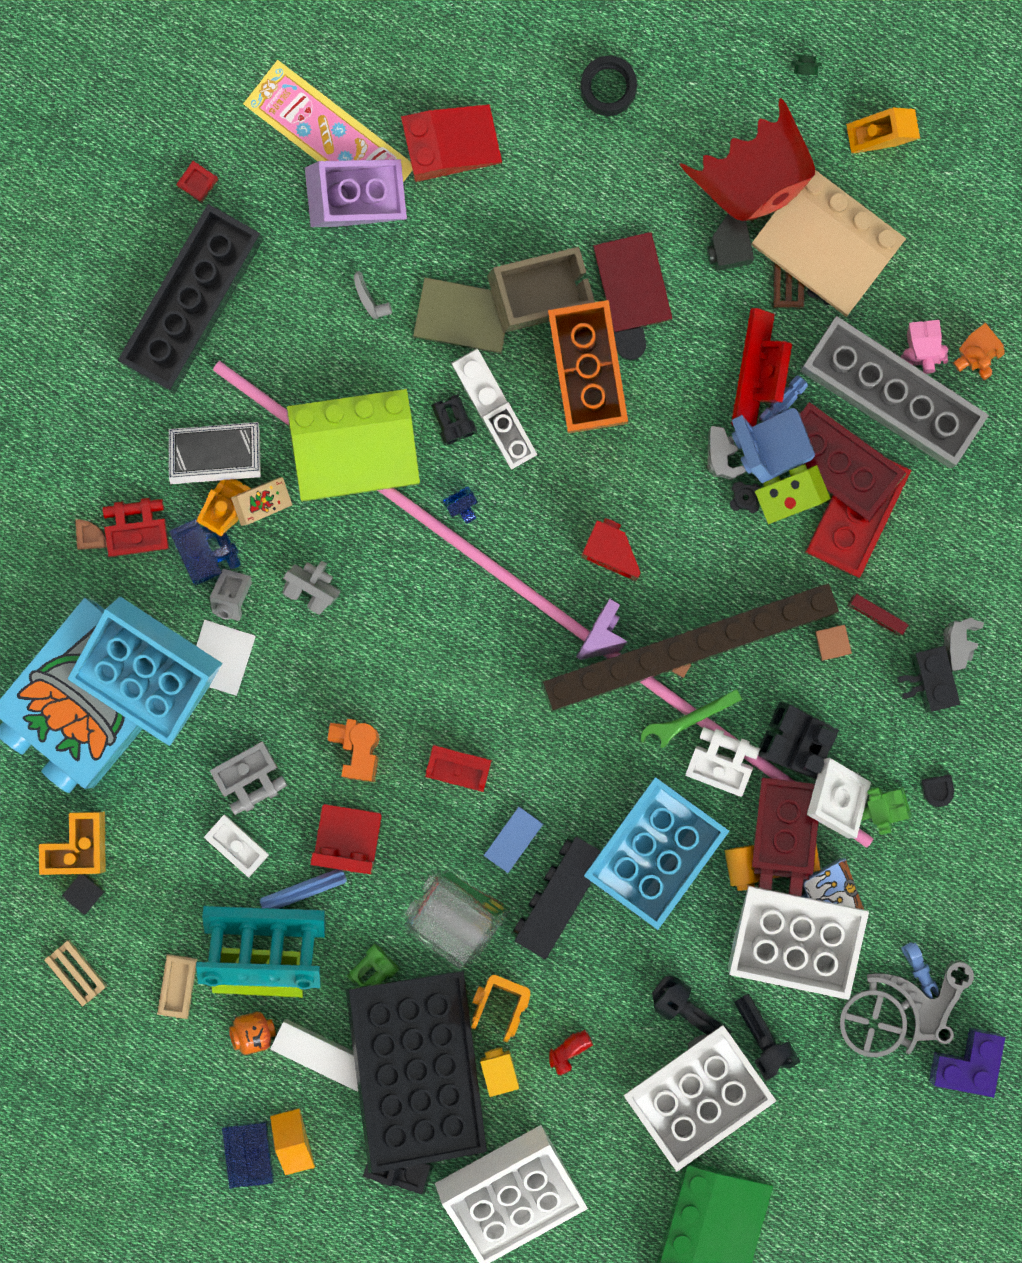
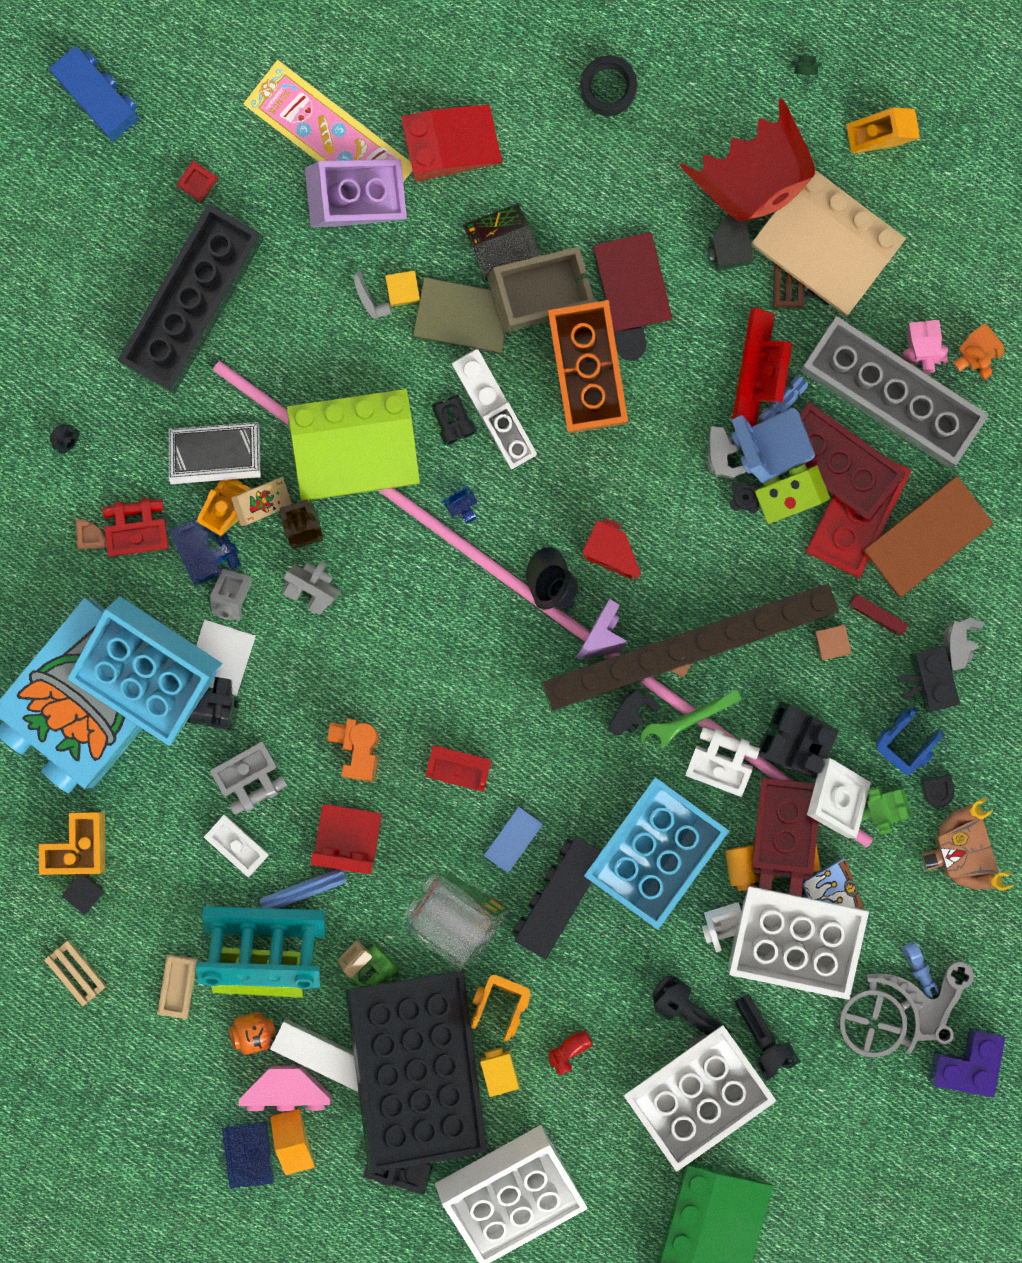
none -> blue brick [49,45,139,142]
none -> black plate [50,424,80,454]
none -> black hips [186,677,240,730]
none -> bright pink slope [239,1065,332,1111]
none -> dark brown hand [280,500,323,549]
none -> tan tile [337,940,372,978]
none -> yellow tile [386,271,420,307]
none -> clear smoke slope [462,203,540,281]
none -> black piece [526,547,578,610]
none -> black hand [607,690,661,736]
none -> white bracket [702,902,741,952]
none -> dark orange tile [862,476,993,598]
none -> blue piece [876,706,944,775]
none -> nougat torso [921,797,1013,891]

